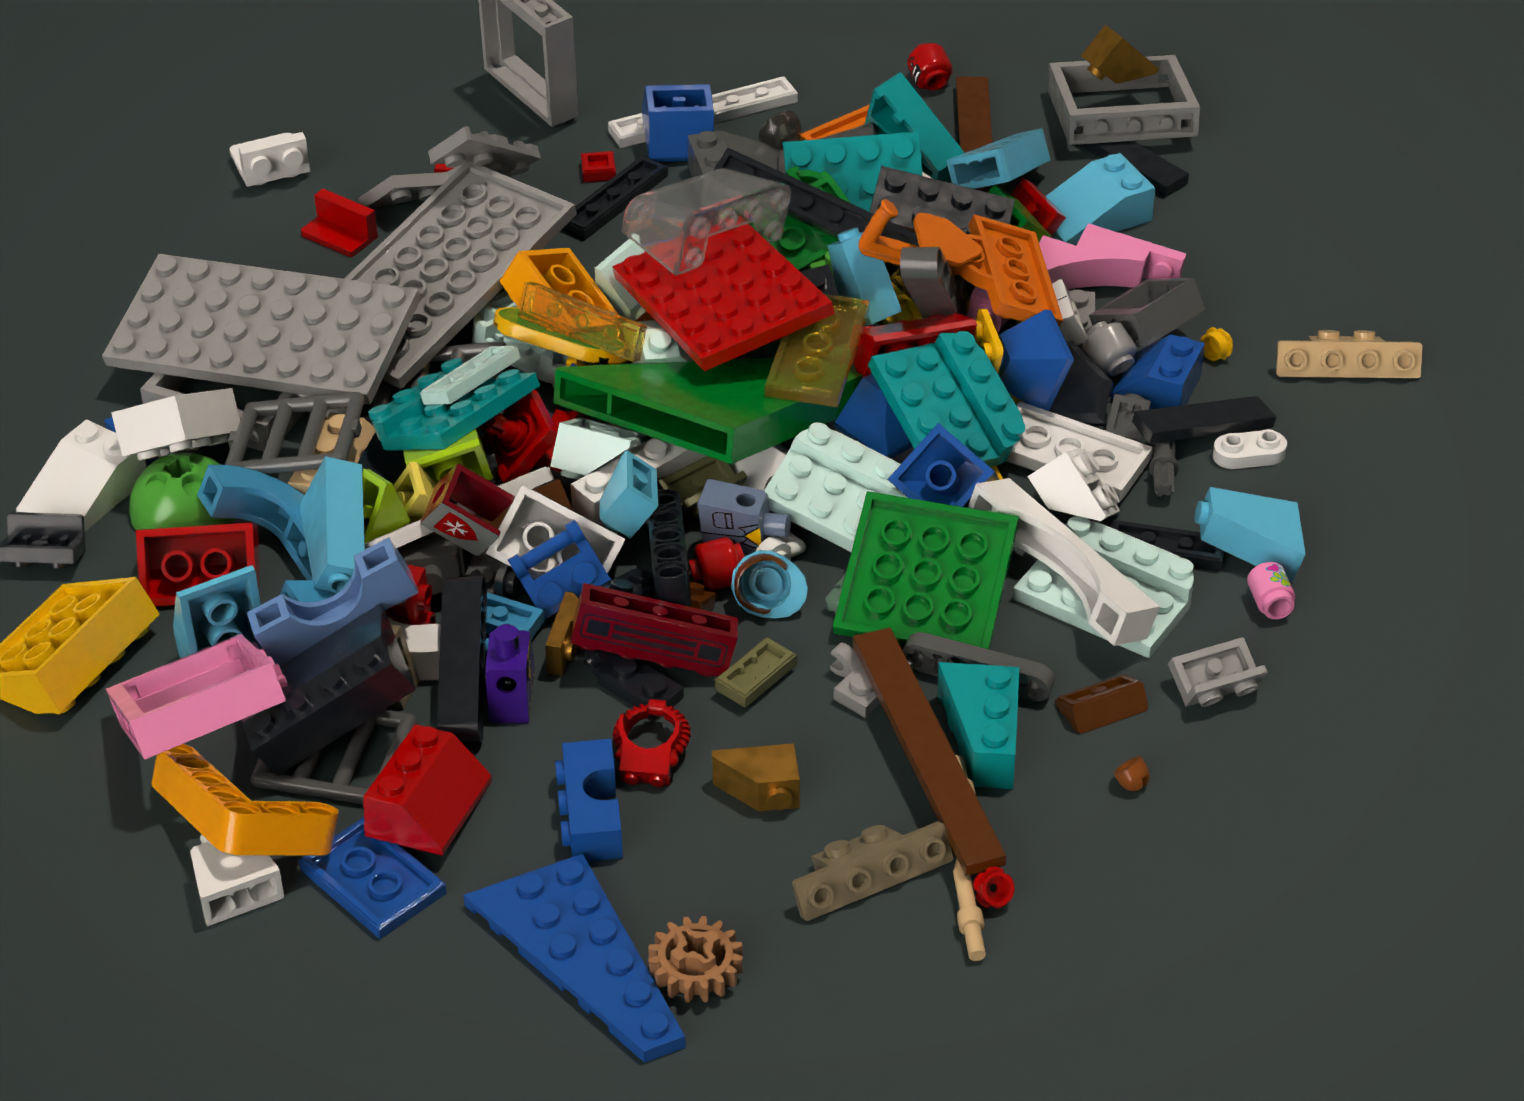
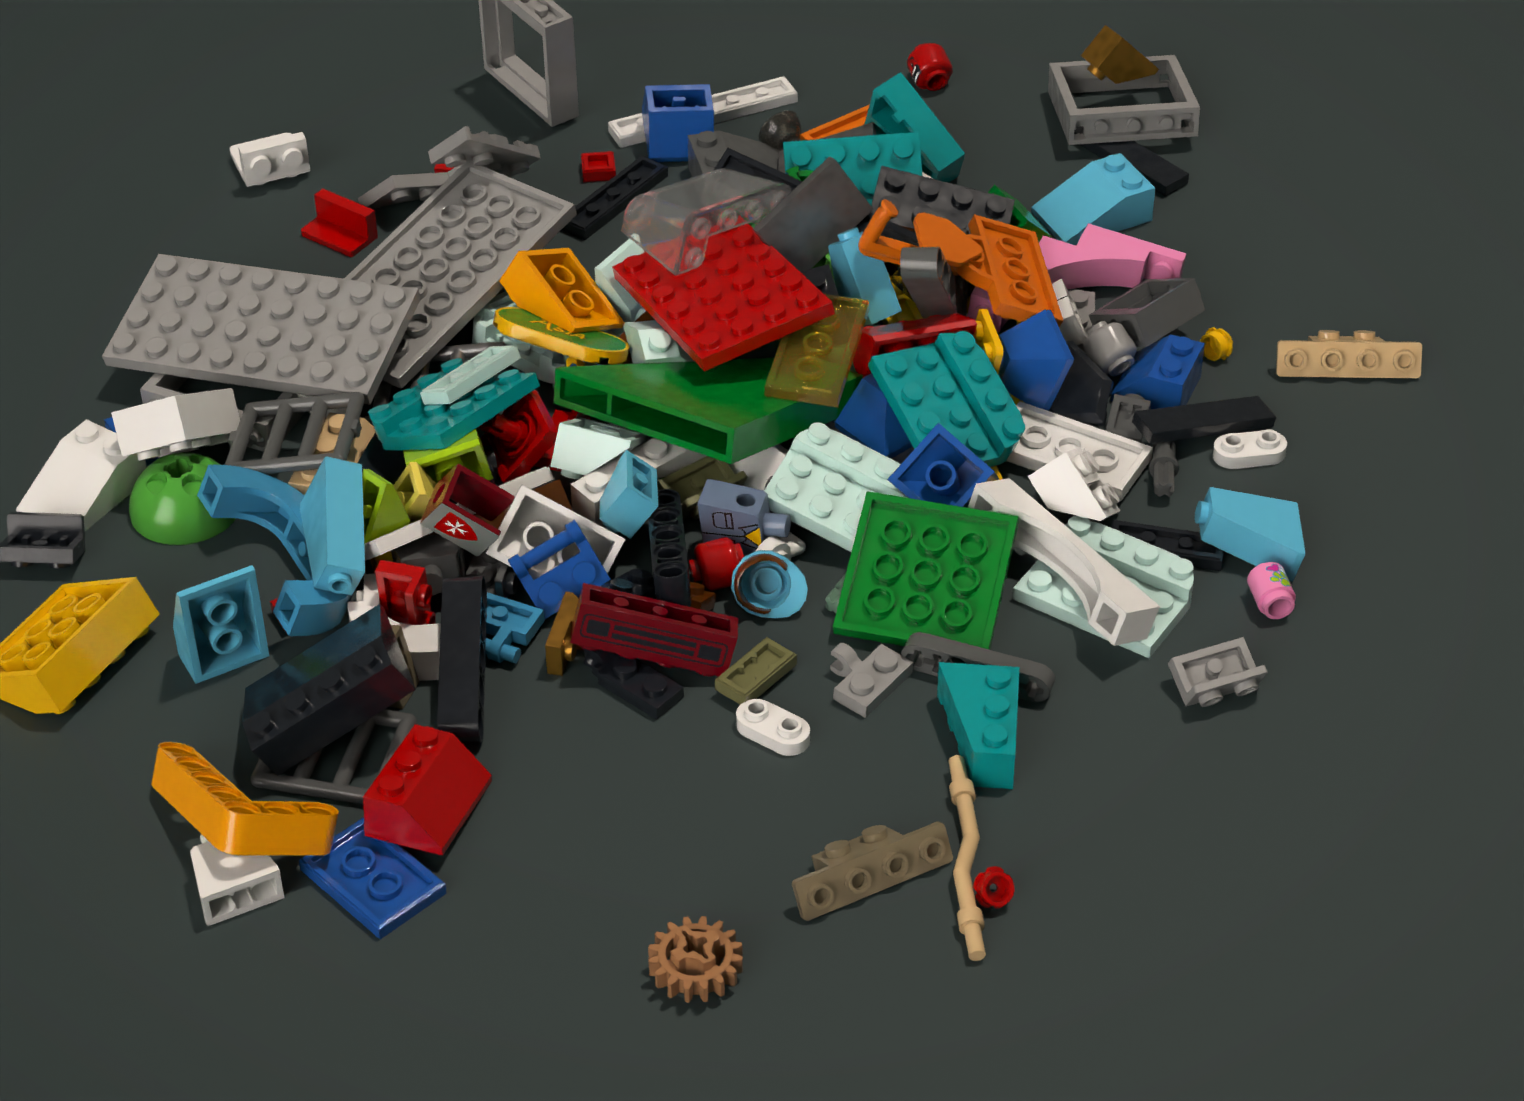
bright pink window [106,634,288,760] -> none
red slope [136,523,260,606] -> none
medium blue arch [247,537,419,666] -> none
blue wing [463,853,686,1063] -> none
dark purple torso [485,624,535,723] -> none
clear yellow tile [518,281,647,362] -> none
blue arch [555,739,623,862] -> none
red piece [612,699,691,787] -> none
pearl gold slope [712,743,800,811] -> none
reddish brown tile [853,628,1006,876] -> none
medium azure slope [946,128,1051,189] -> none
reddish brown tile [956,76,994,193] -> none
red plate [1010,178,1066,236] -> none
reddish brown slope [1055,674,1148,733] -> none
dark orange hinge [1113,756,1150,791] -> none
none -> white plate [736,699,810,756]
none -> flat silver tile [753,156,873,271]

